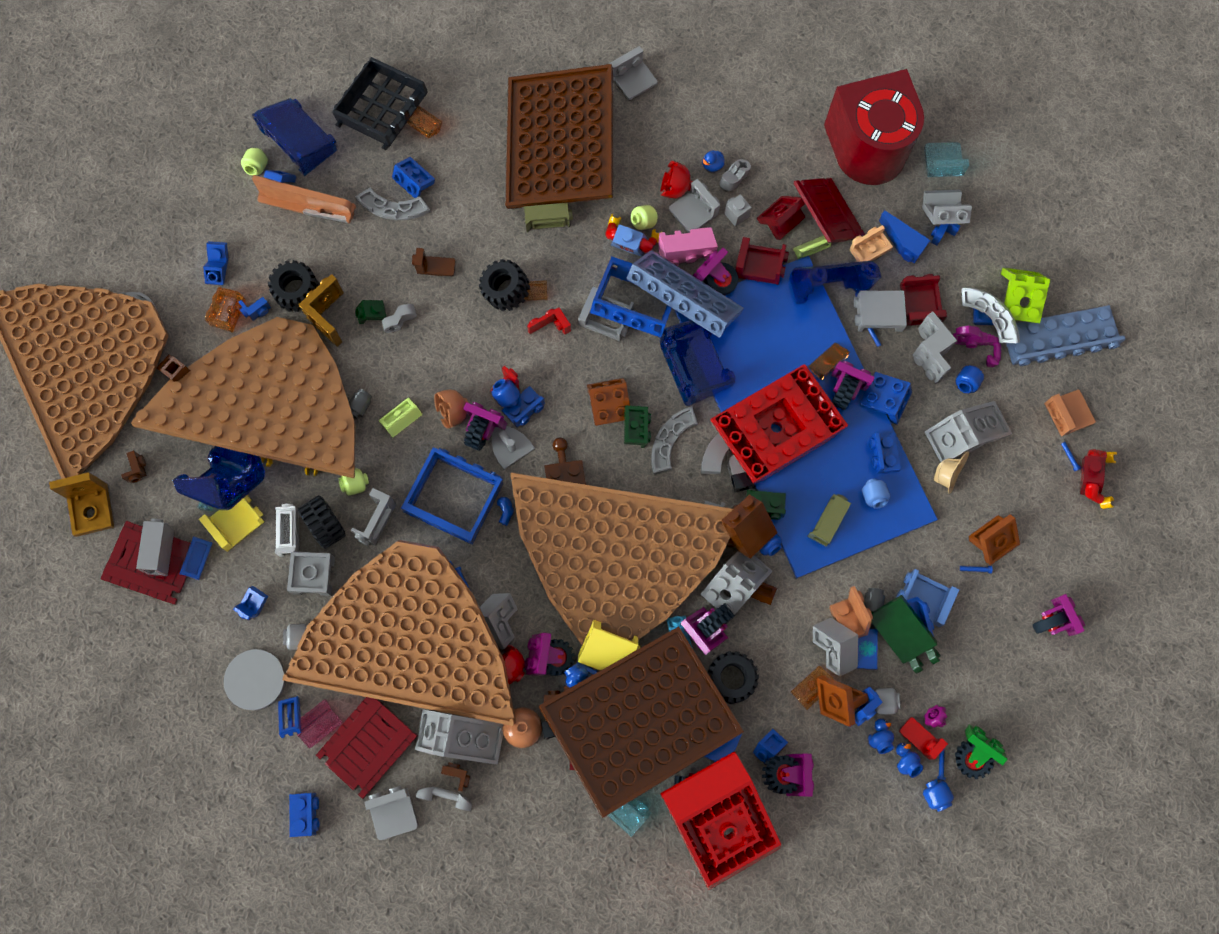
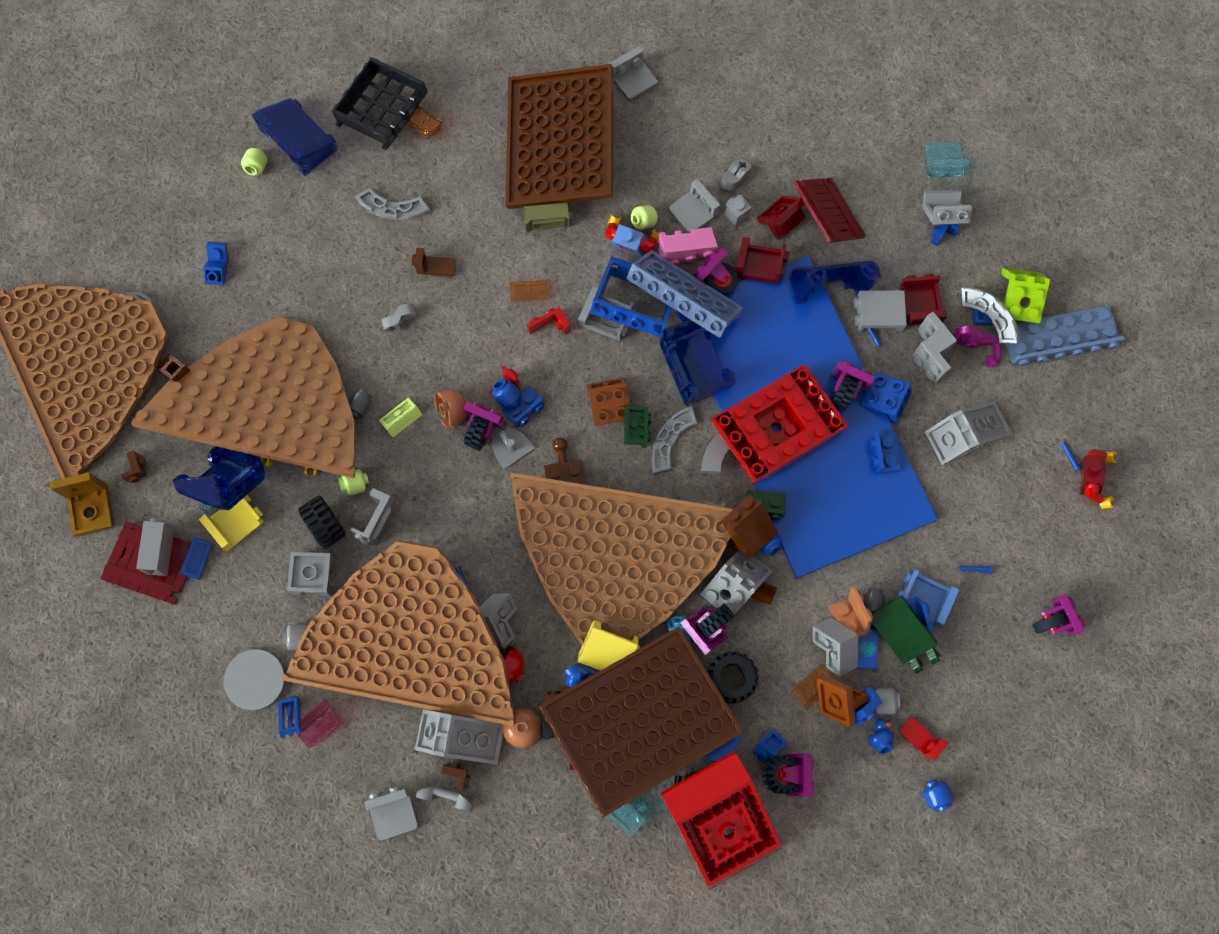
clear orange window [205,287,246,333] -> none
blue bracket [233,586,268,620] -> none
blue bracket [238,297,271,321] -> none
nougat piece [252,175,356,223] -> none
blue tile [264,170,296,182] -> none
black tyre [268,260,319,312] -> none
white window [275,504,299,557] -> none
blue bracket [289,793,320,837] -> none
pearl gold bracket [298,274,344,347] -> none
dark red door [315,697,418,799] -> none
dark green bracket [355,300,386,324] -> none
blue bracket [392,157,435,198] -> none
blue window [401,447,503,545] -> none
black tyre [479,259,530,311] -> none
blue arm [497,497,514,526] -> none
magenta plate [524,632,575,676] -> none
red cylinder [660,161,693,199] -> none
blue animal [702,150,725,172] -> none
black leg [728,455,755,493] -> none
yellowish green slope [793,235,832,259] -> none
olive window [807,494,851,547] -> none
clear orange slope [808,343,850,380] -> none
dark red brick [824,69,924,185] -> none
light nougat bracket [849,225,893,267] -> none
medium blue head [862,479,890,509] -> none
blue slope [879,210,930,264] -> none
blue animal [896,743,923,778] -> none
magenta piece [924,705,947,728] -> none
tan piece [934,451,969,494] -> none
blue piece [937,748,946,781] -> none
blue head [955,365,984,393] -> none
plate [955,724,1008,779] -> none
dark orange bracket [968,514,1020,565] -> none
nougat bracket [1045,390,1096,437] -> none

